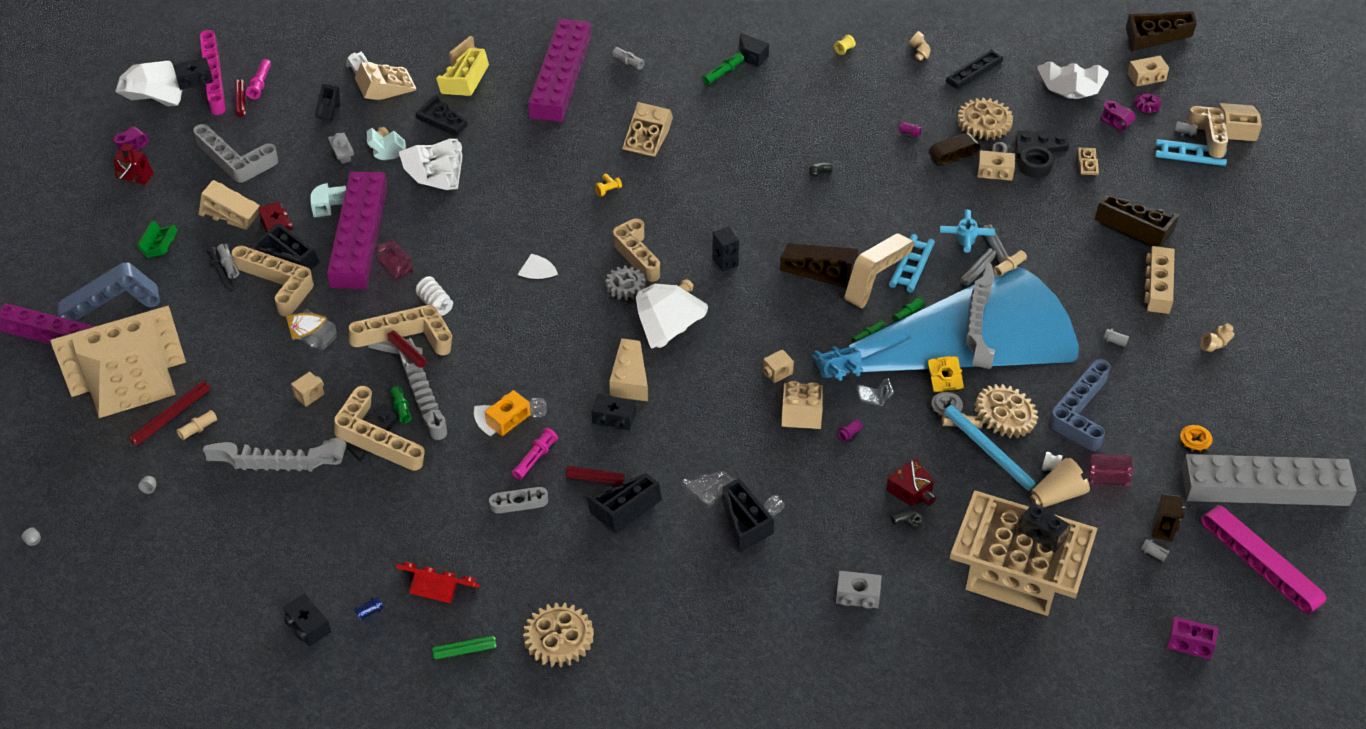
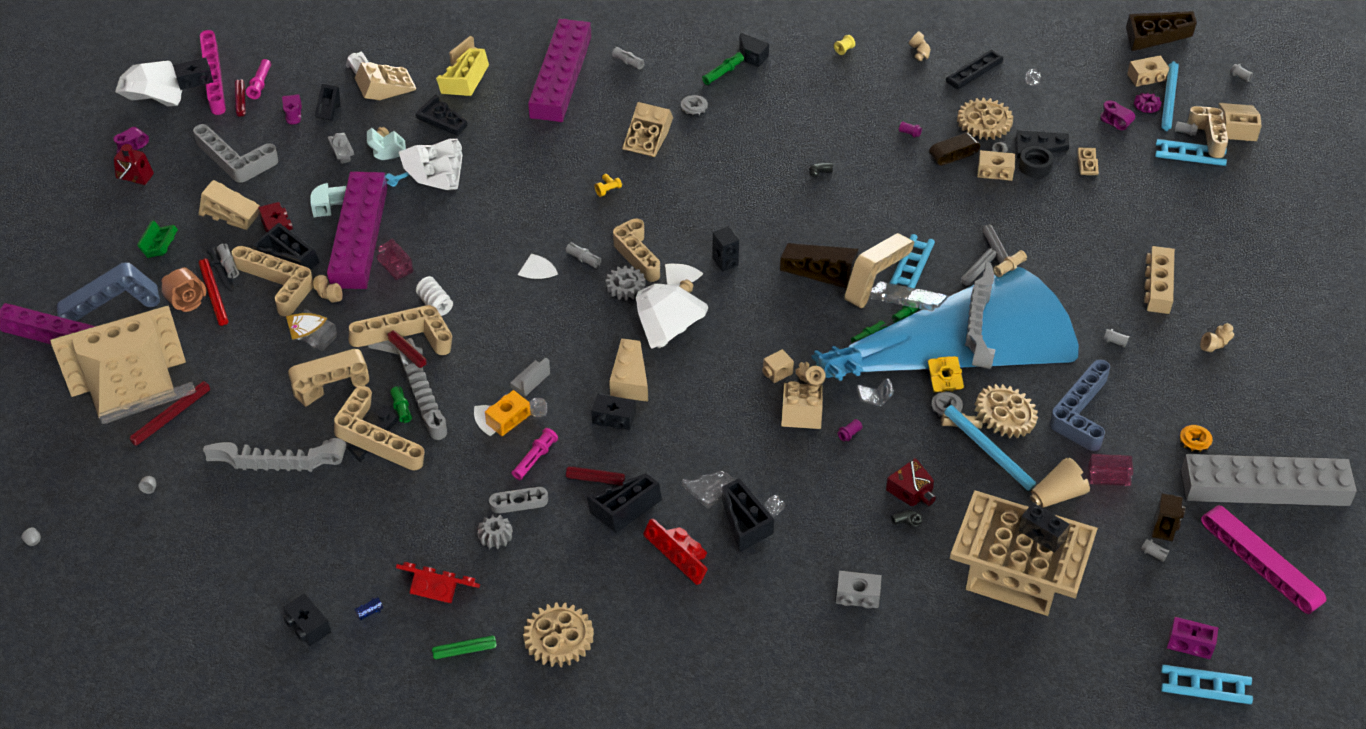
tan pin [177,410,217,440] -> none
medium azure bar [940,209,995,253] -> none
white brick [1037,62,1108,99] -> none
white wheel [1042,452,1062,472] -> none
dark brown wedge [1094,194,1179,247] -> none
none -> clear axle [99,382,196,424]
none -> nougat brick [161,267,206,312]
none -> red axle [198,259,229,326]
none -> magenta piece [282,94,302,124]
none -> tan beam [288,349,369,391]
none -> tan arm [313,275,343,303]
none -> medium azure hand [386,172,410,186]
none -> light grey gear [477,514,513,550]
none -> light grey panel [510,358,550,397]
none -> light grey pin [566,242,601,268]
none -> red bracket [643,519,708,585]
none -> white sticker [665,264,703,286]
none -> light grey gear [681,95,708,116]
none -> tan arm [796,362,825,386]
none -> clear windscreen [870,282,947,311]
none -> clear bush [1025,69,1041,85]
none -> medium azure axle [1161,61,1179,131]
none -> medium azure bar [1161,664,1253,704]
none -> light grey pin [1230,64,1253,82]

